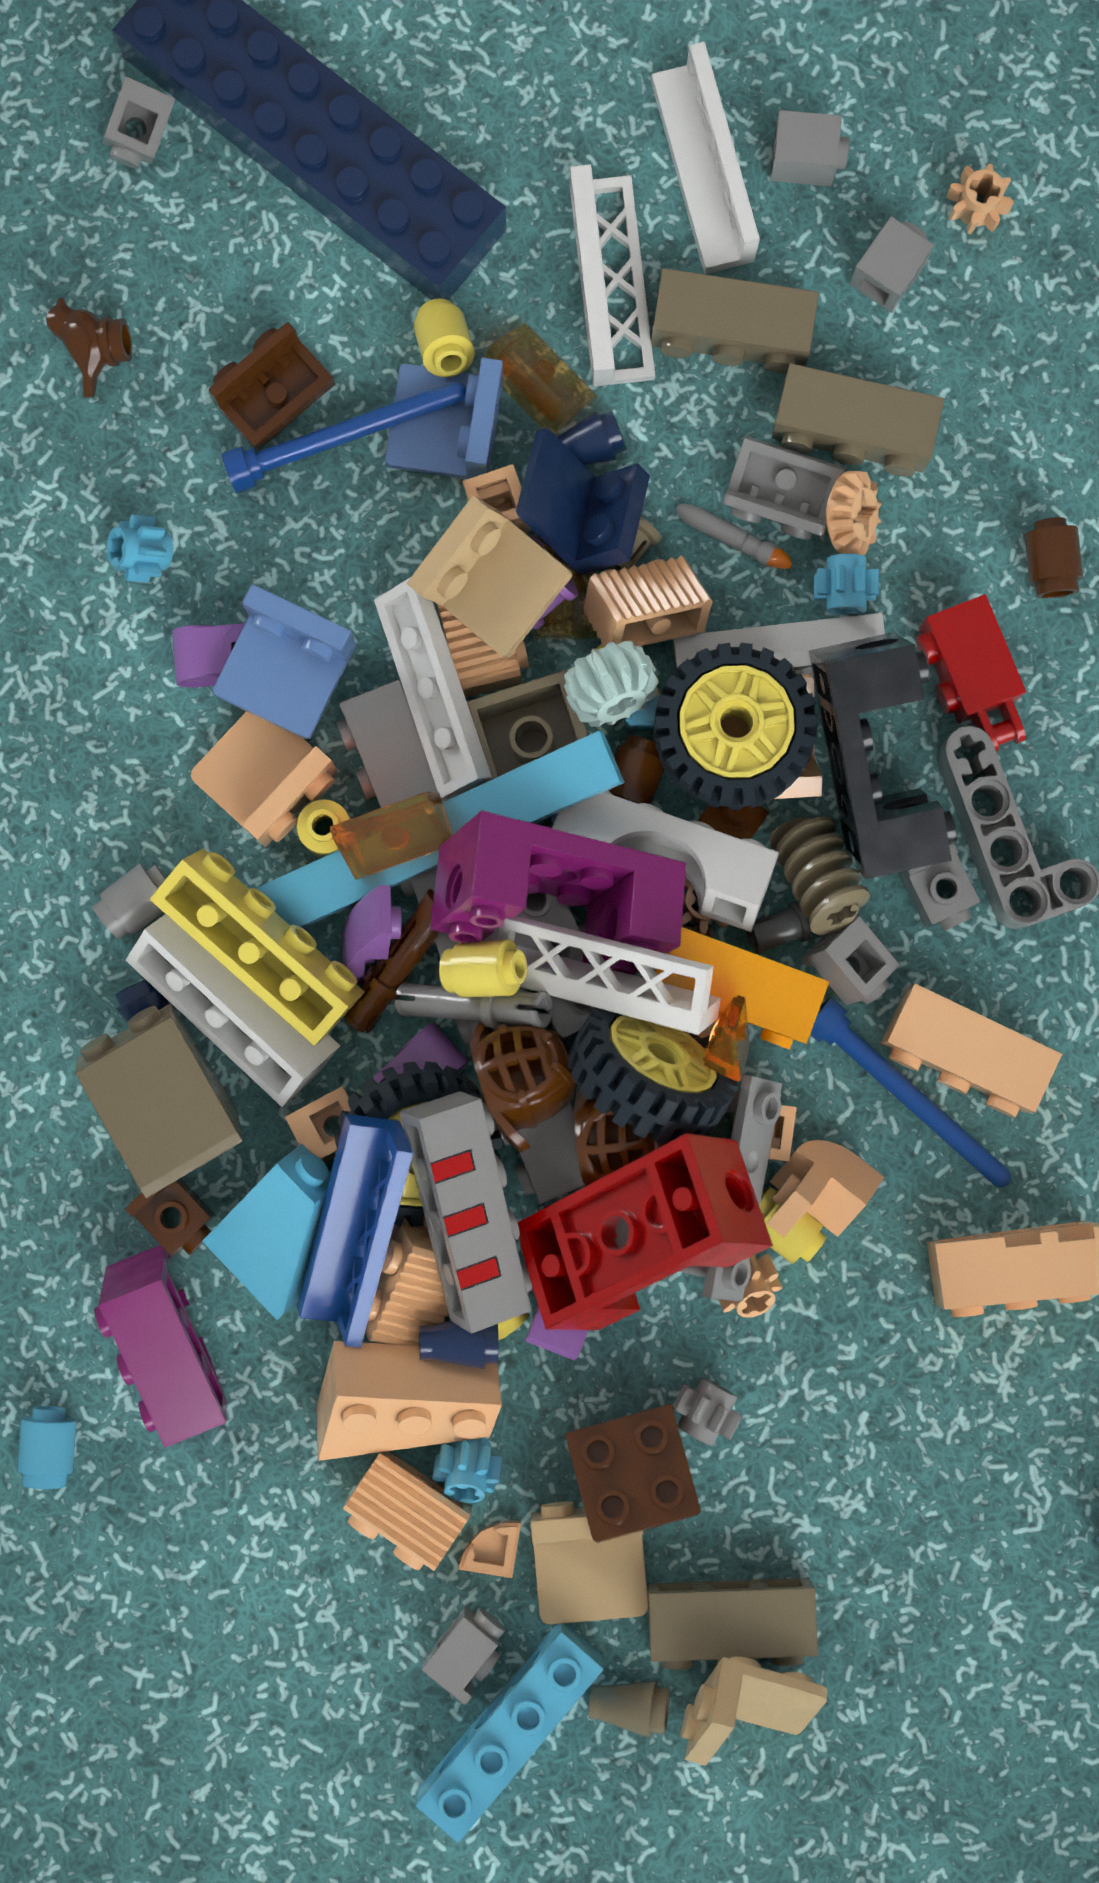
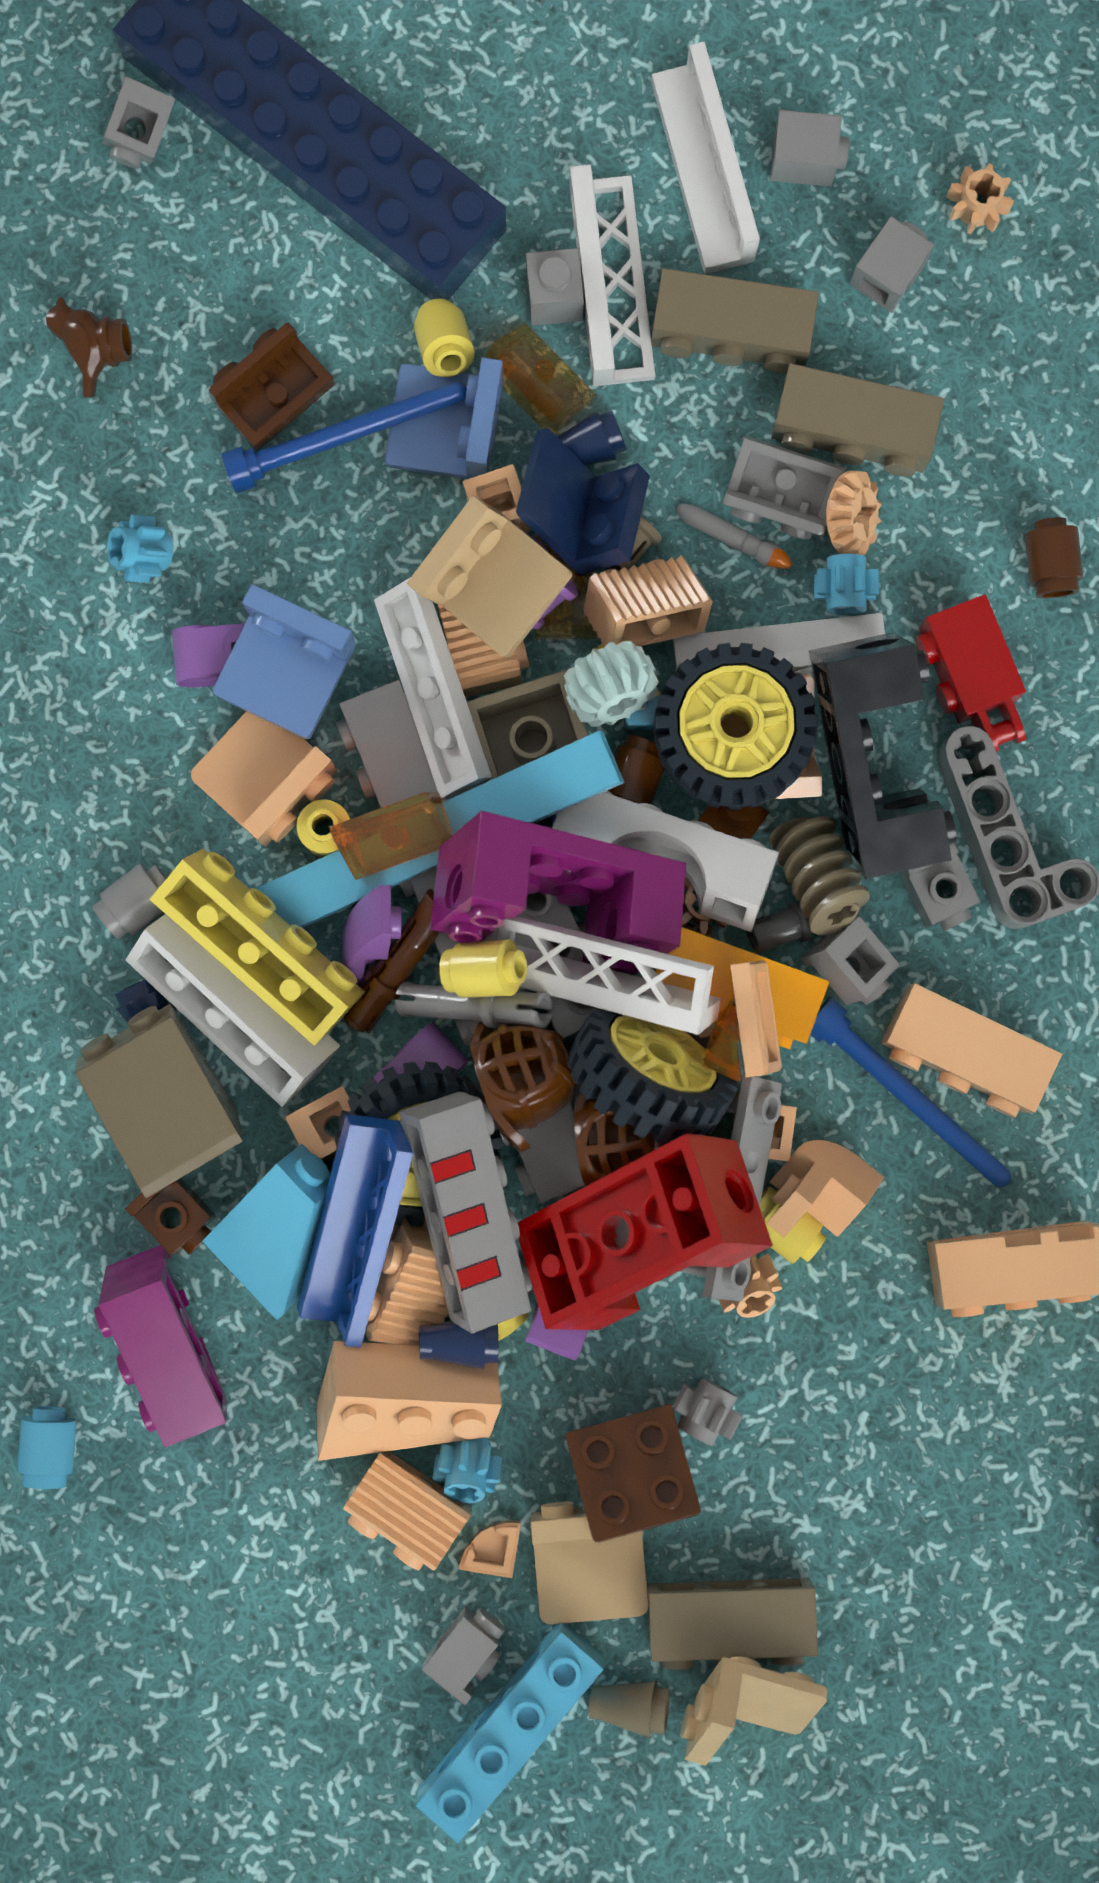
none -> light grey brick [526,248,584,326]
none -> light nougat tile [730,960,782,1077]

